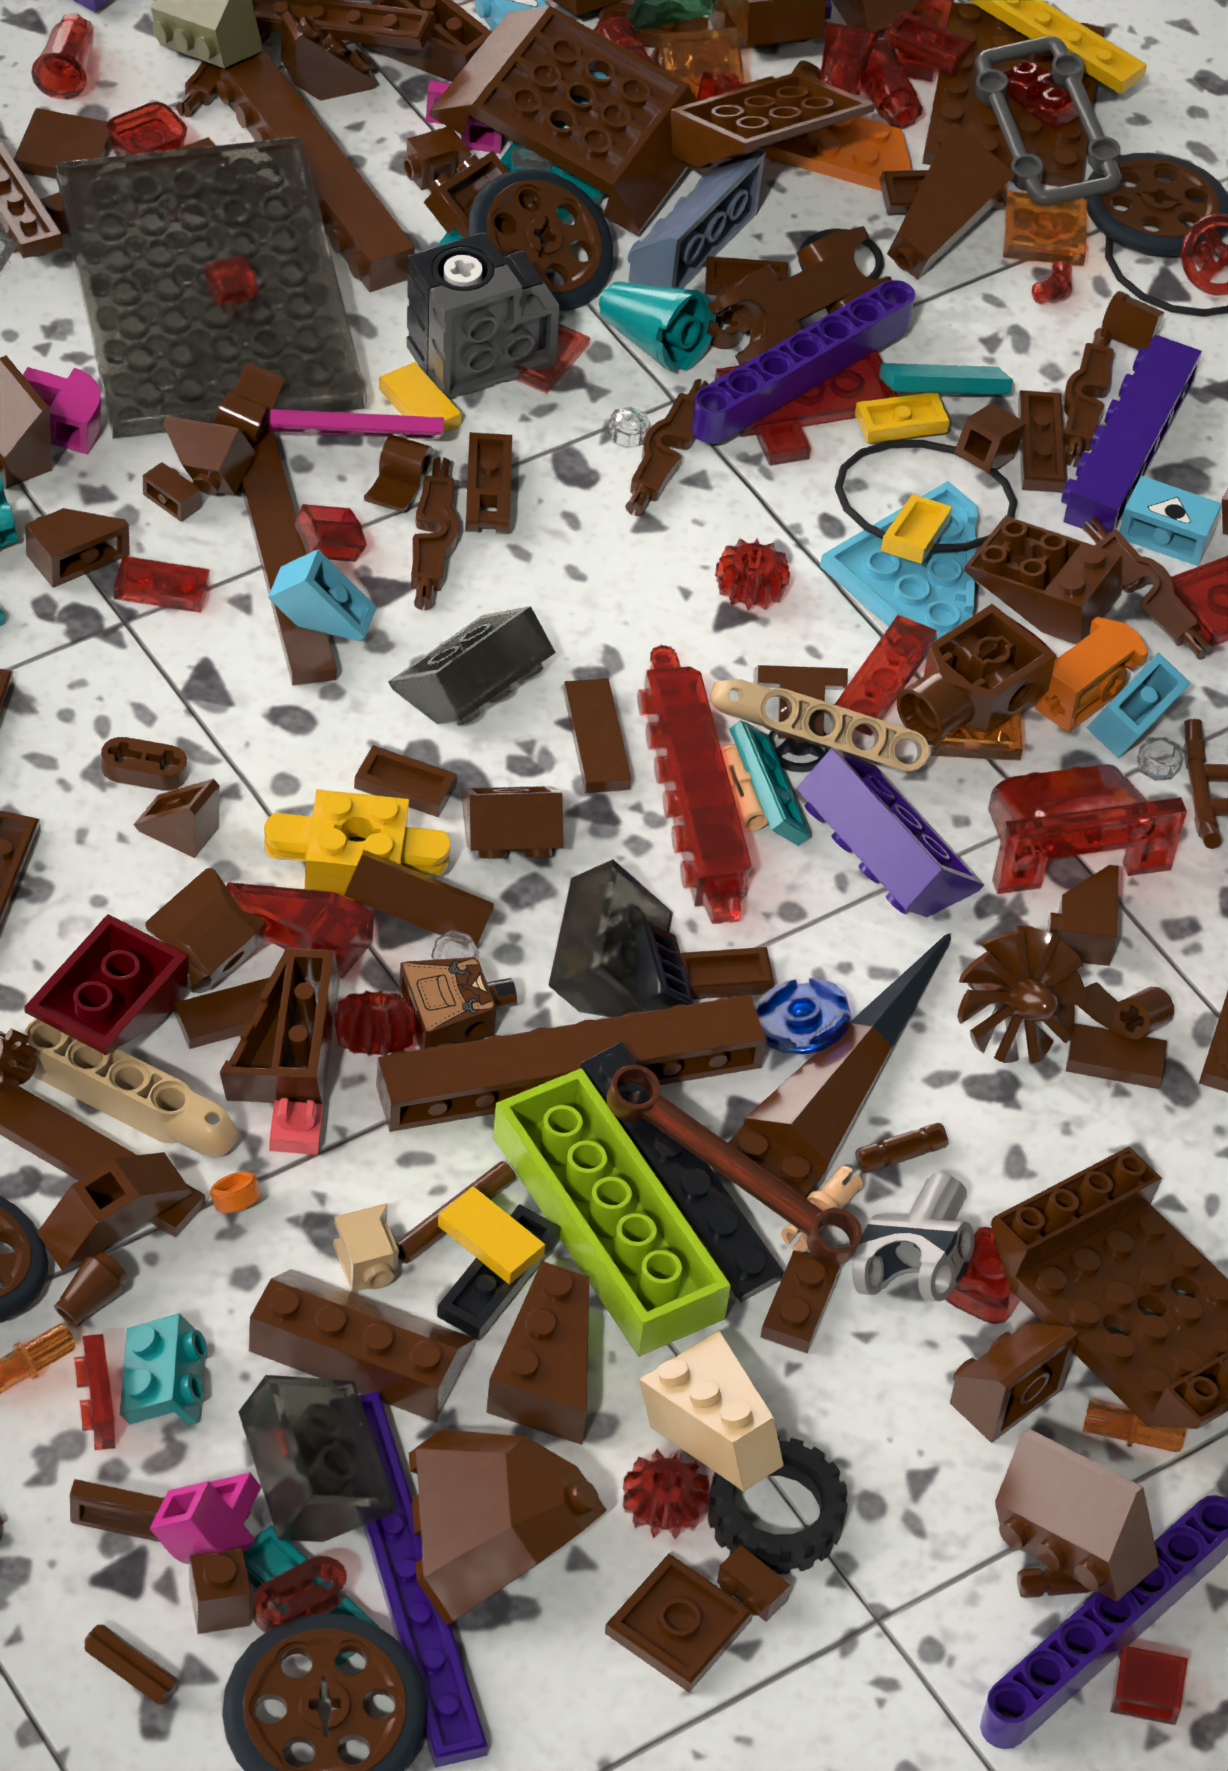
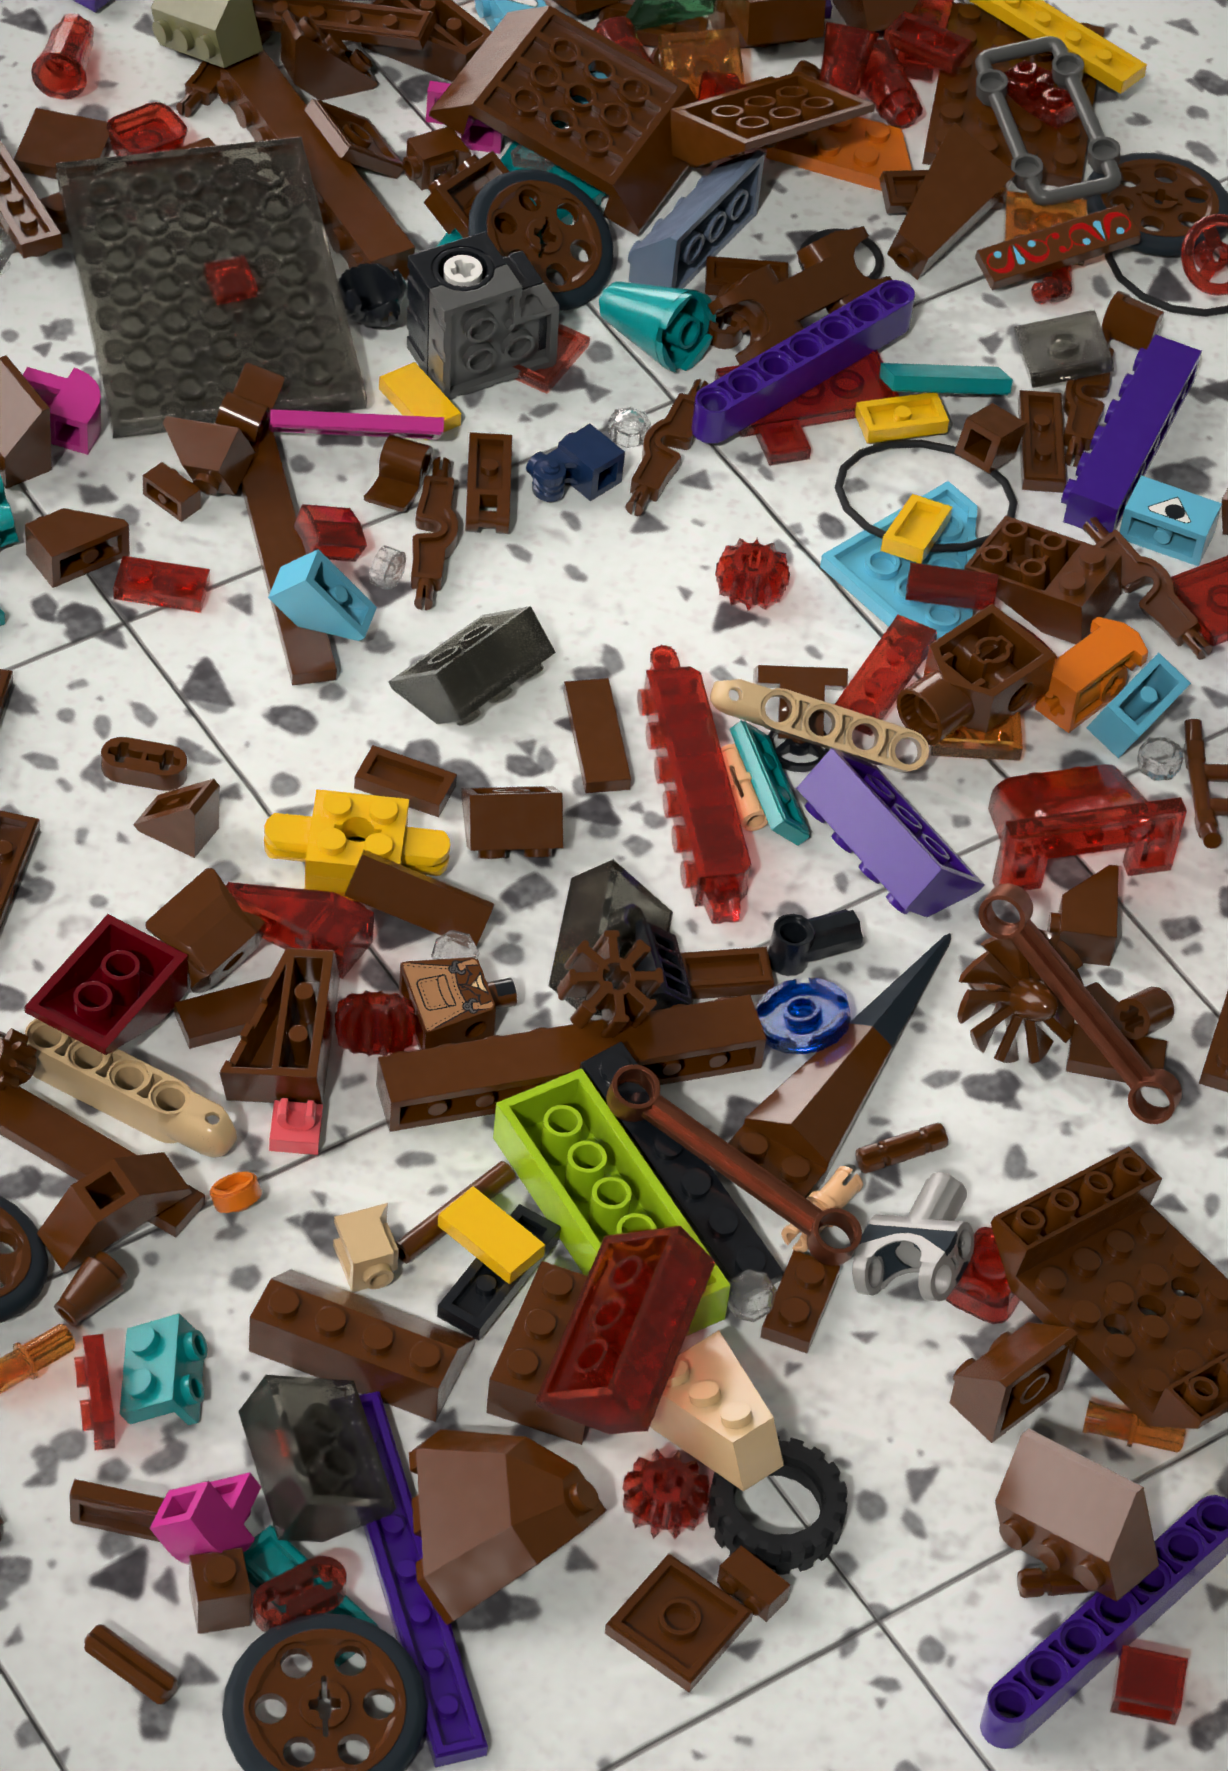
none -> reddish brown tile [304,99,404,179]
none -> black hair [338,263,407,327]
none -> clear tile [369,545,406,590]
none -> dark blue brick [526,423,625,502]
none -> clear red slope [535,1226,716,1434]
none -> reddish brown gear [557,930,664,1038]
none -> clear tile [727,1269,777,1322]
none -> black piece [768,909,863,976]
none -> clear red axle [905,562,998,610]
none -> reddish brown tile [975,203,1141,290]
none -> copper piece [979,884,1182,1124]
none -> clear smoke tile [1014,310,1114,388]

